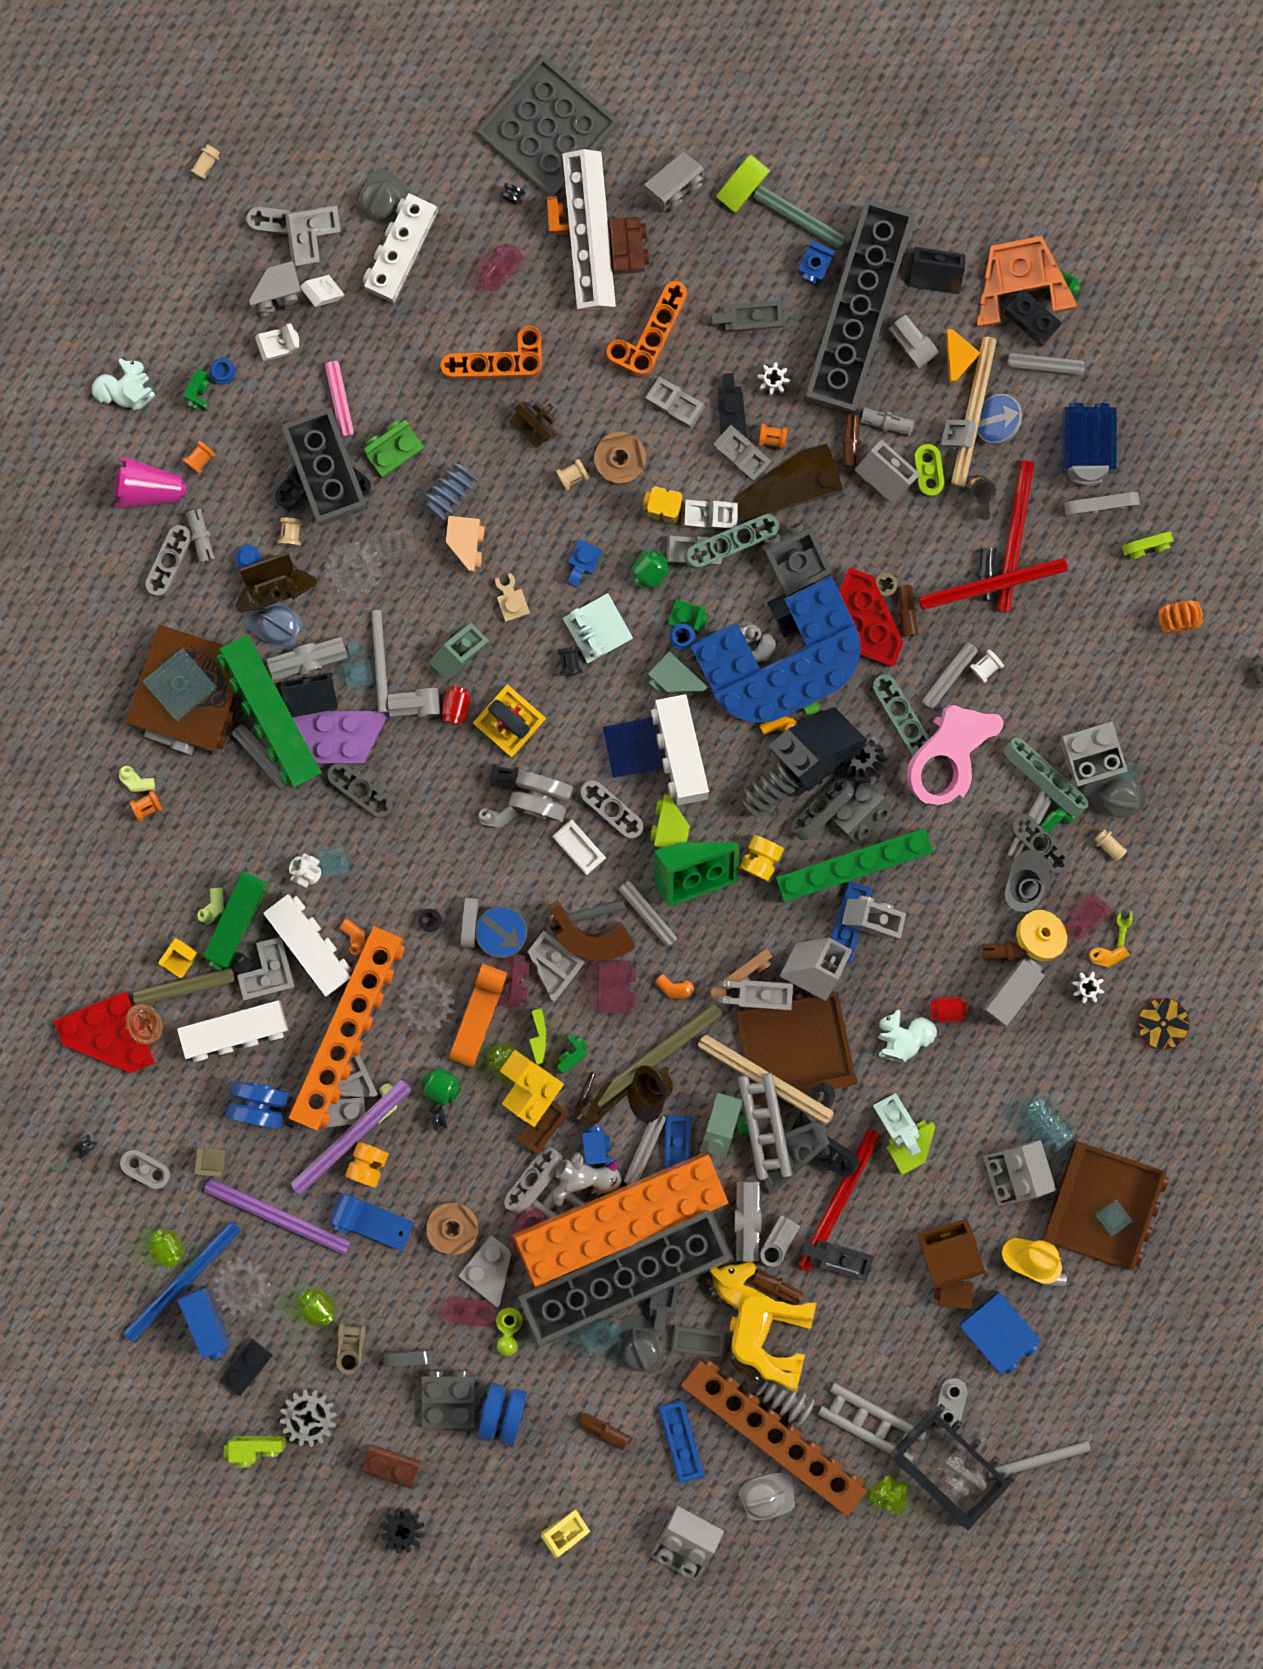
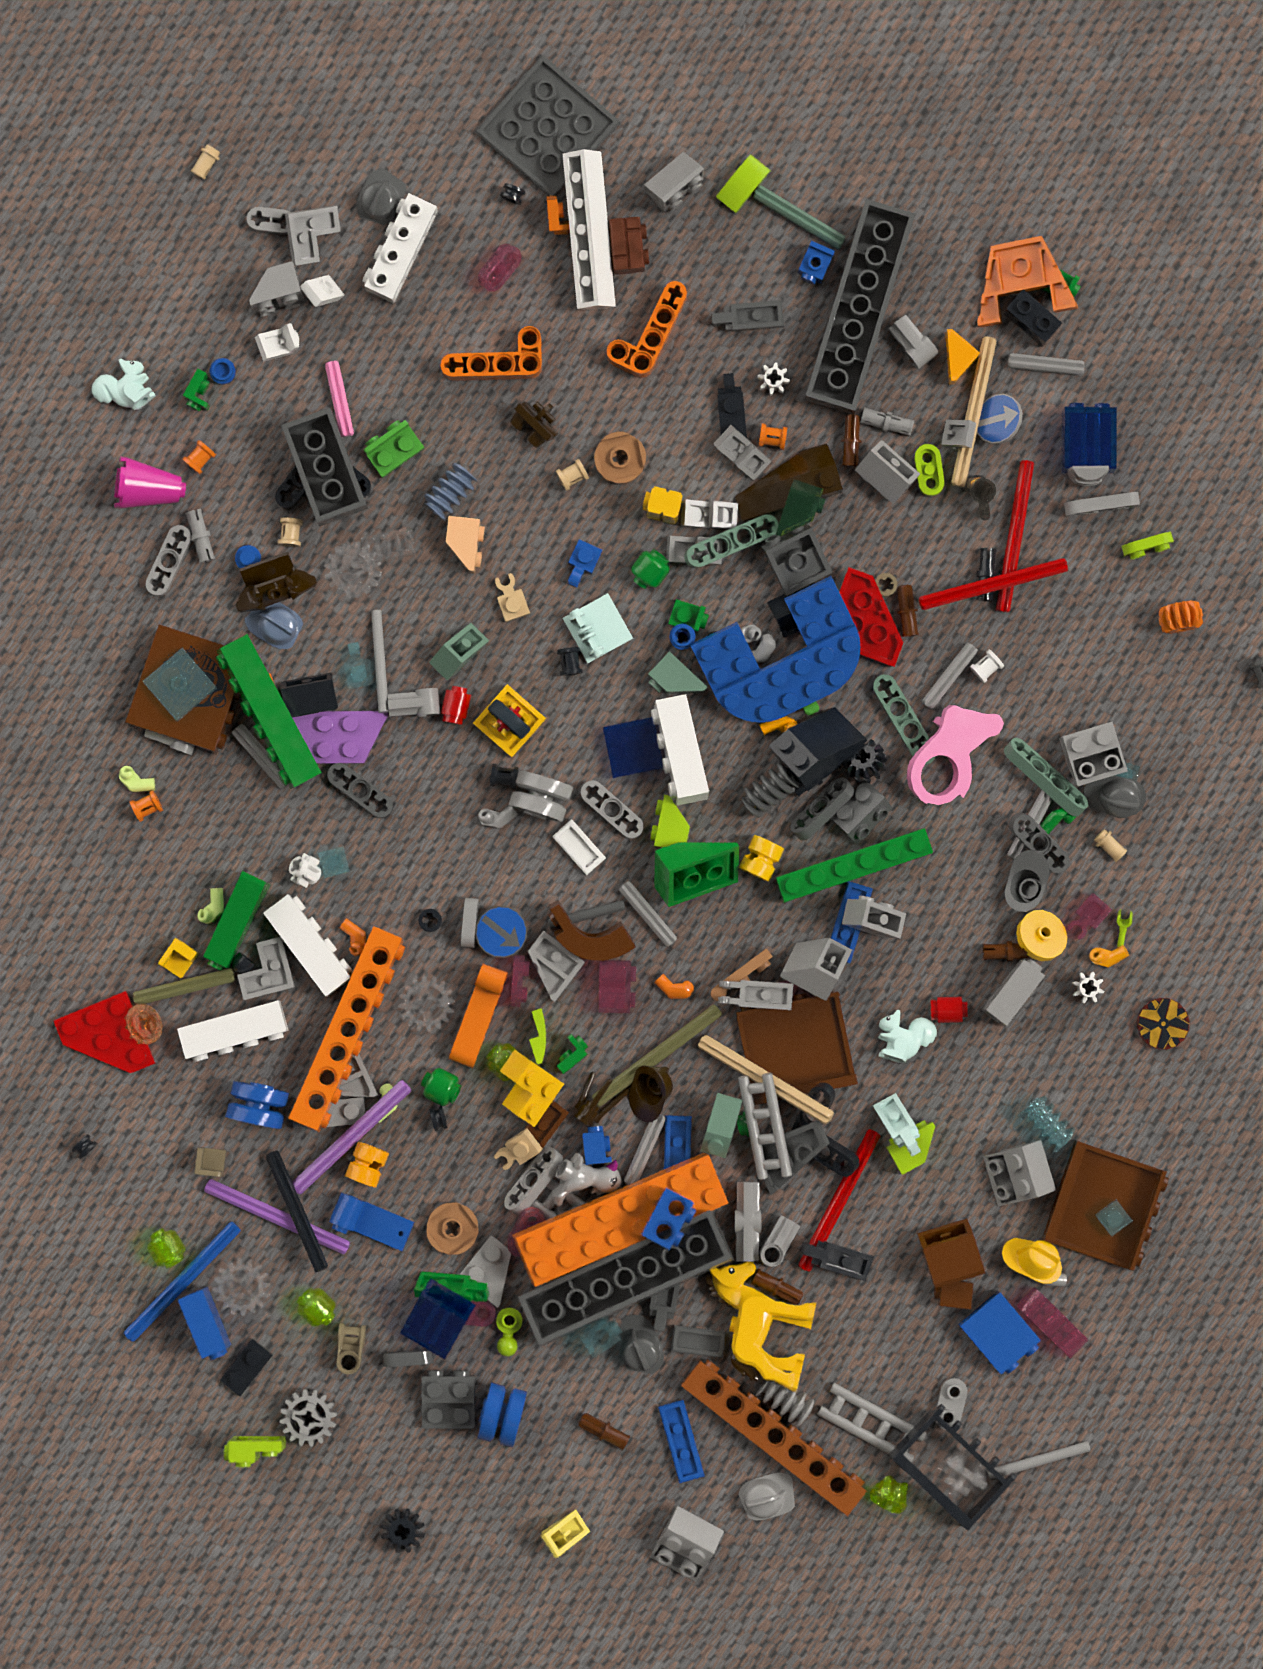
light grey plate [120,1150,171,1189] -> none
light grey piece [267,637,348,681] -> none
copper brick [362,1444,421,1489] -> none
light grey slope [646,377,706,428] -> none
black panel [909,247,966,294] -> none
none -> black axle [266,1150,328,1272]
none -> clear blue brick [400,1279,476,1359]
none -> green hinge [414,1271,489,1302]
none -> tan plate [494,1128,543,1170]
none -> blue brick [641,1188,696,1250]
none -> clear green slope [776,479,826,536]
none -> clear pink beam [1016,1287,1089,1359]

